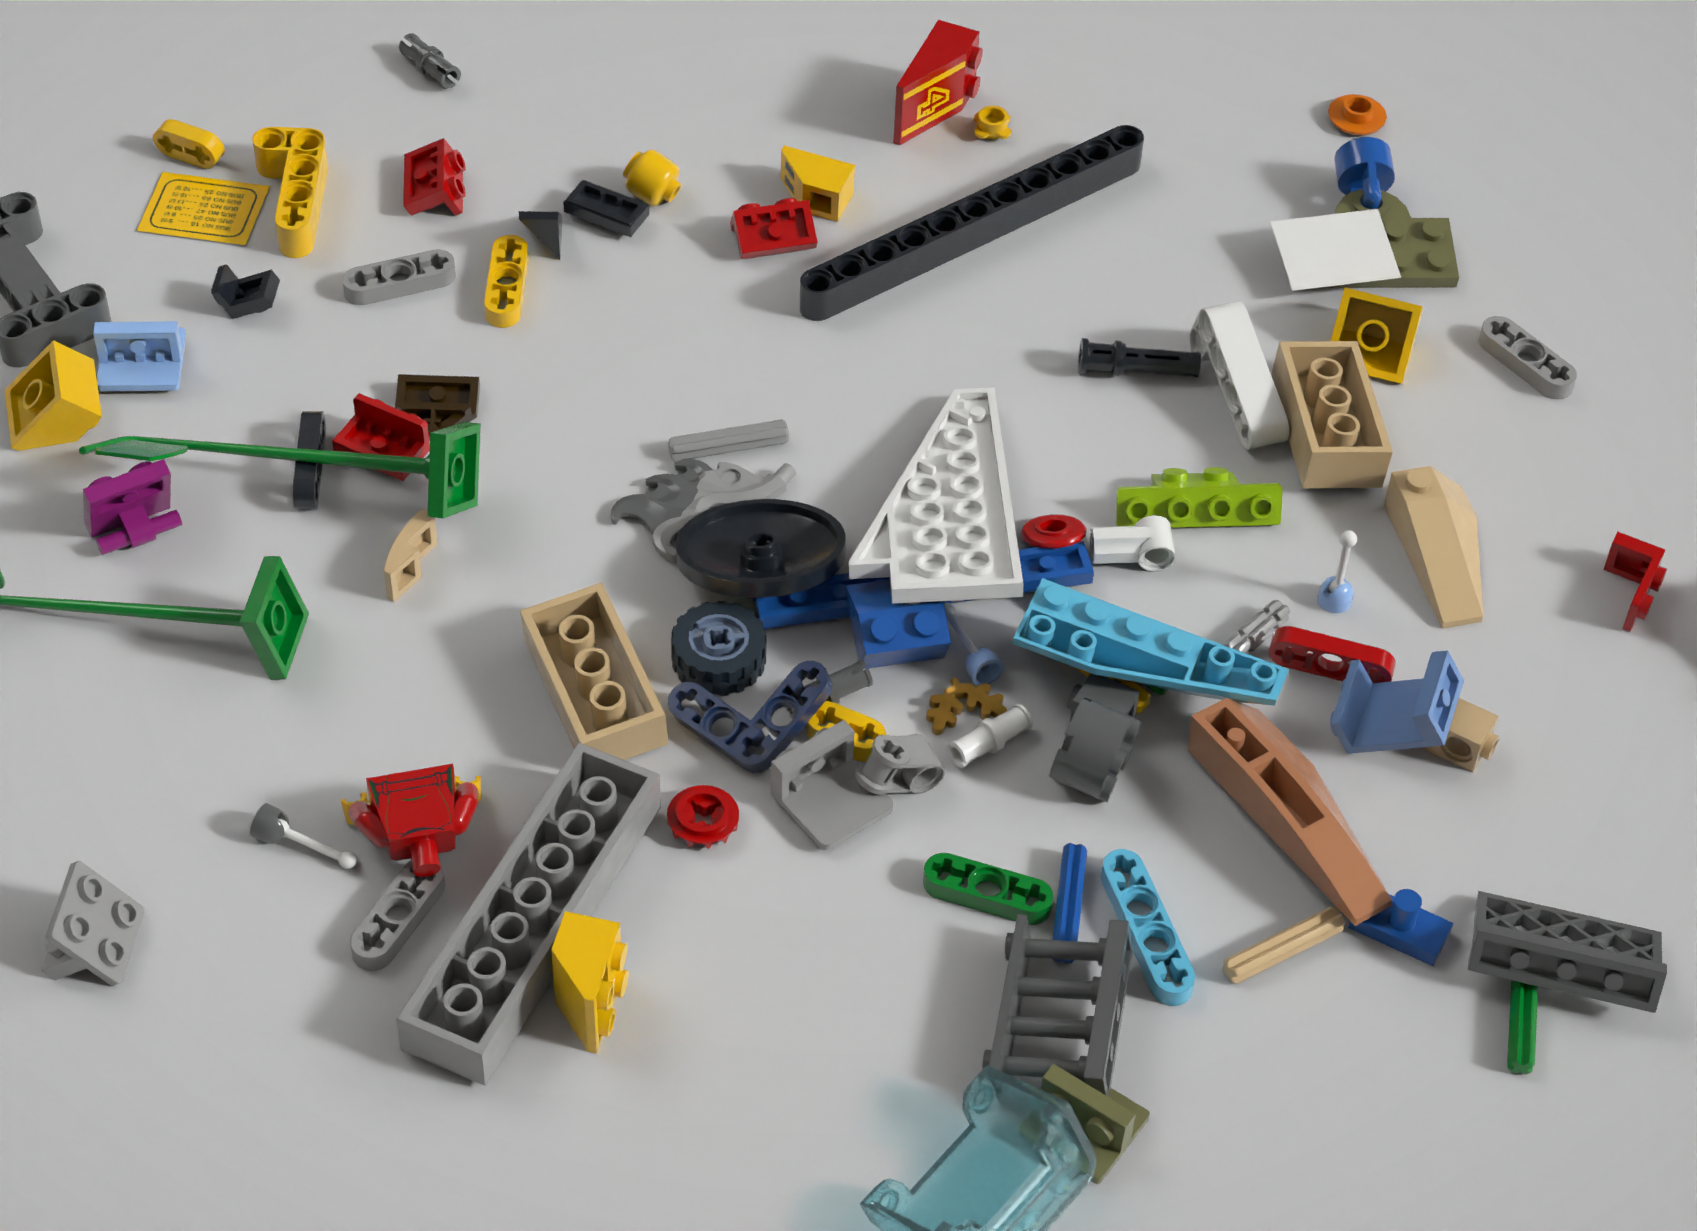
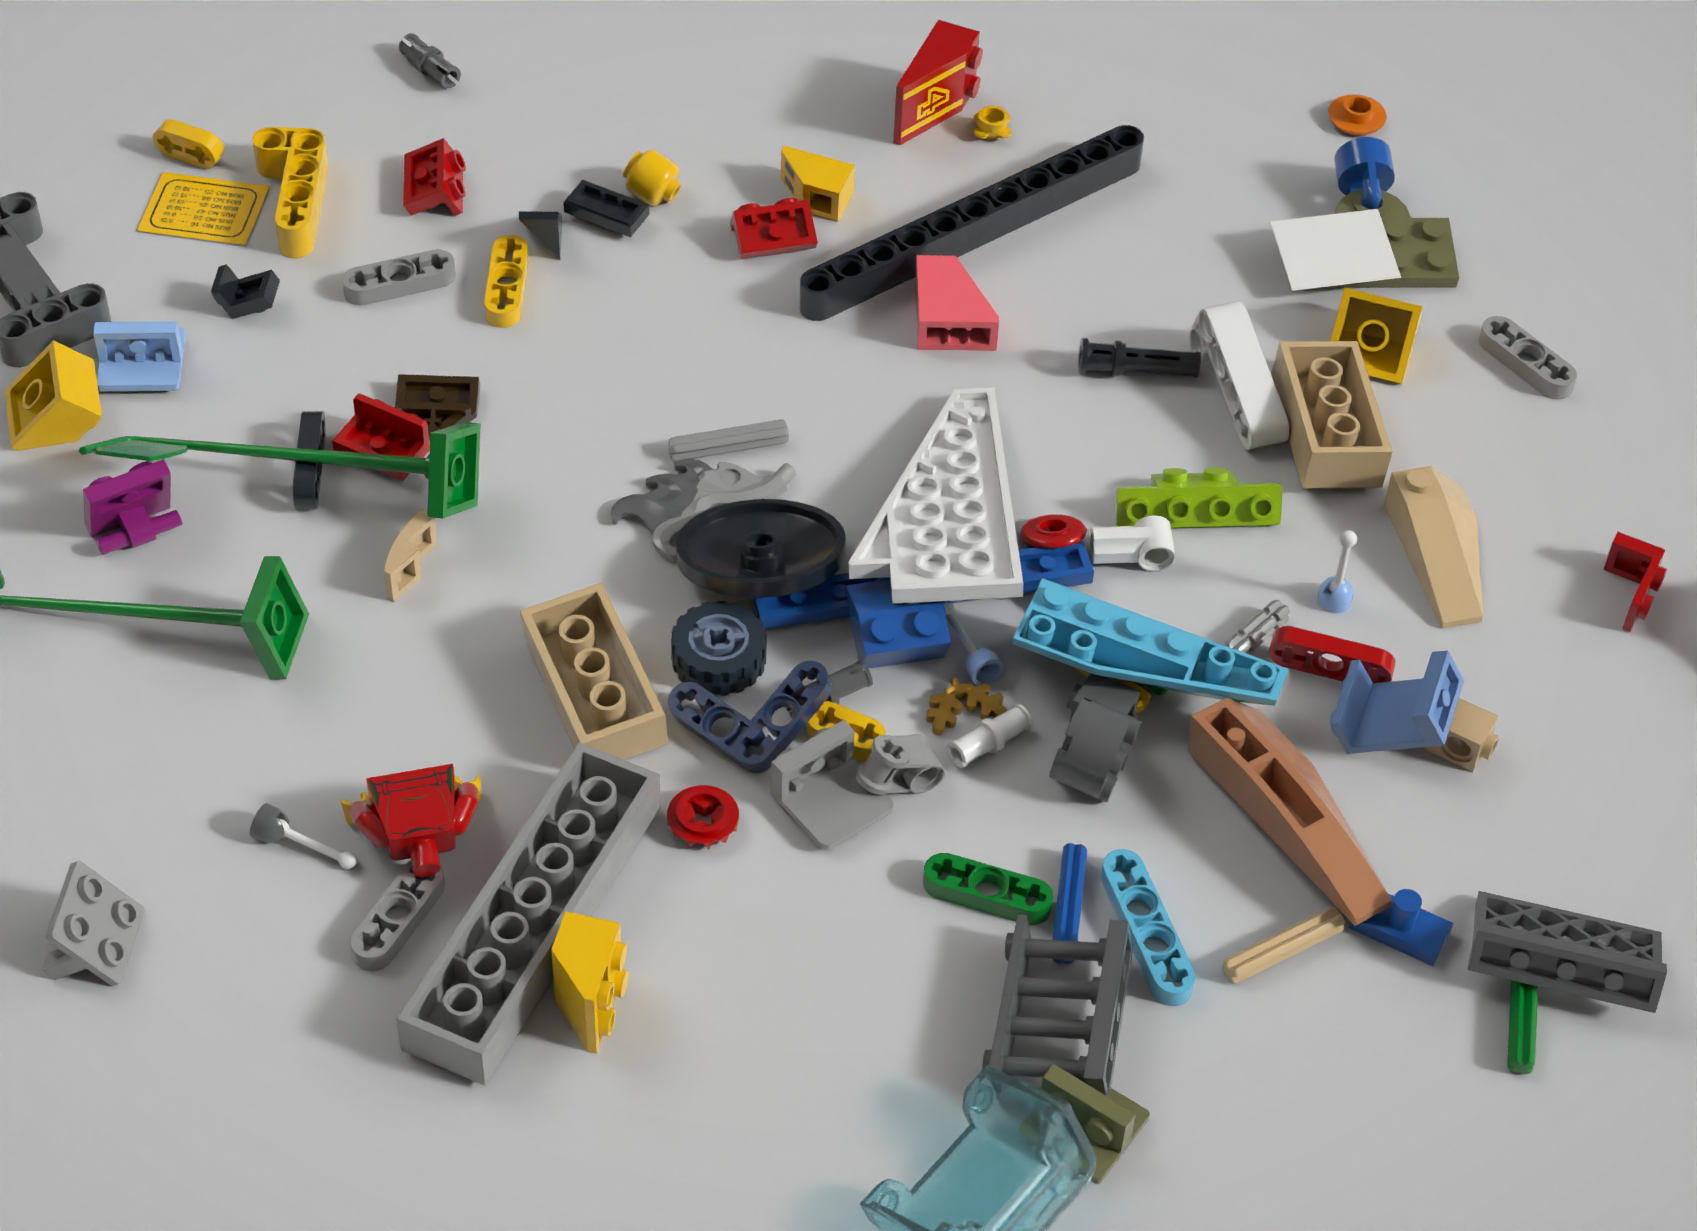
none -> coral slope [915,255,999,351]

